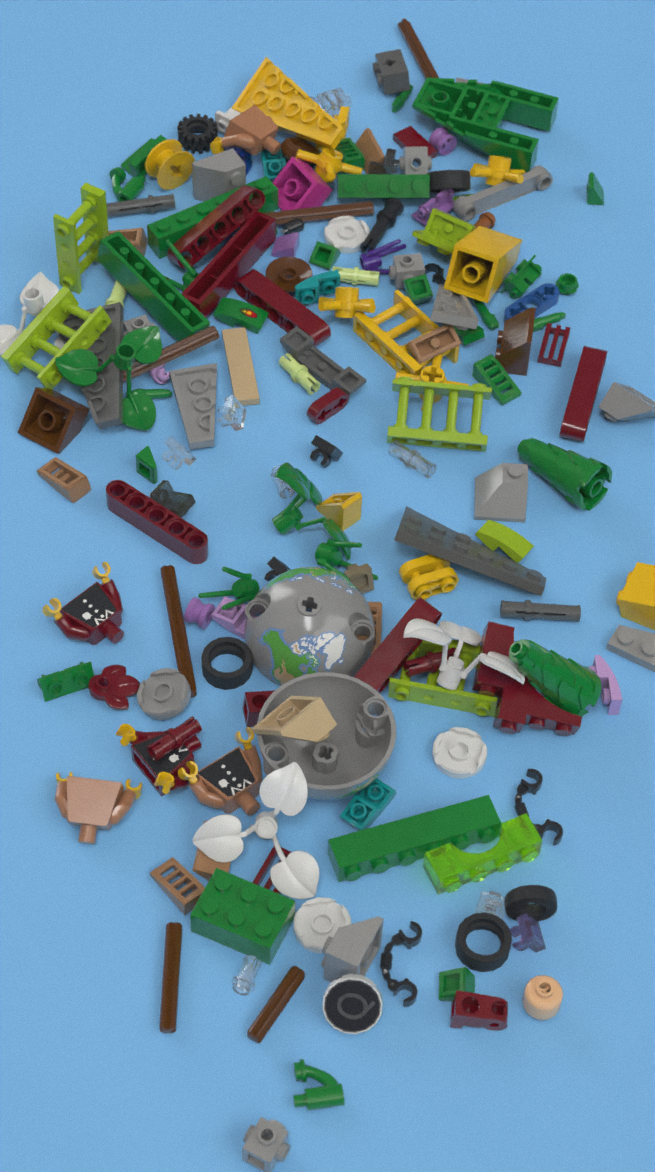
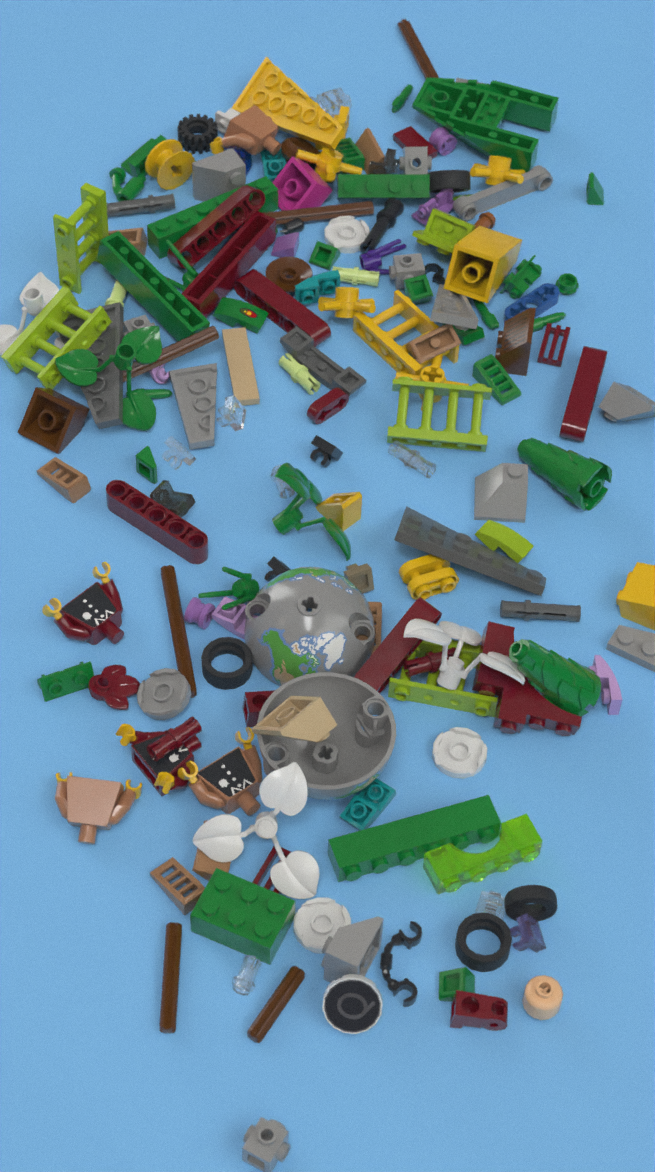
green plant [293,1059,344,1111] -> none
green plant [315,539,378,581] -> none
dark grey brick [372,49,410,95] -> none
black piece [514,768,563,846] -> none

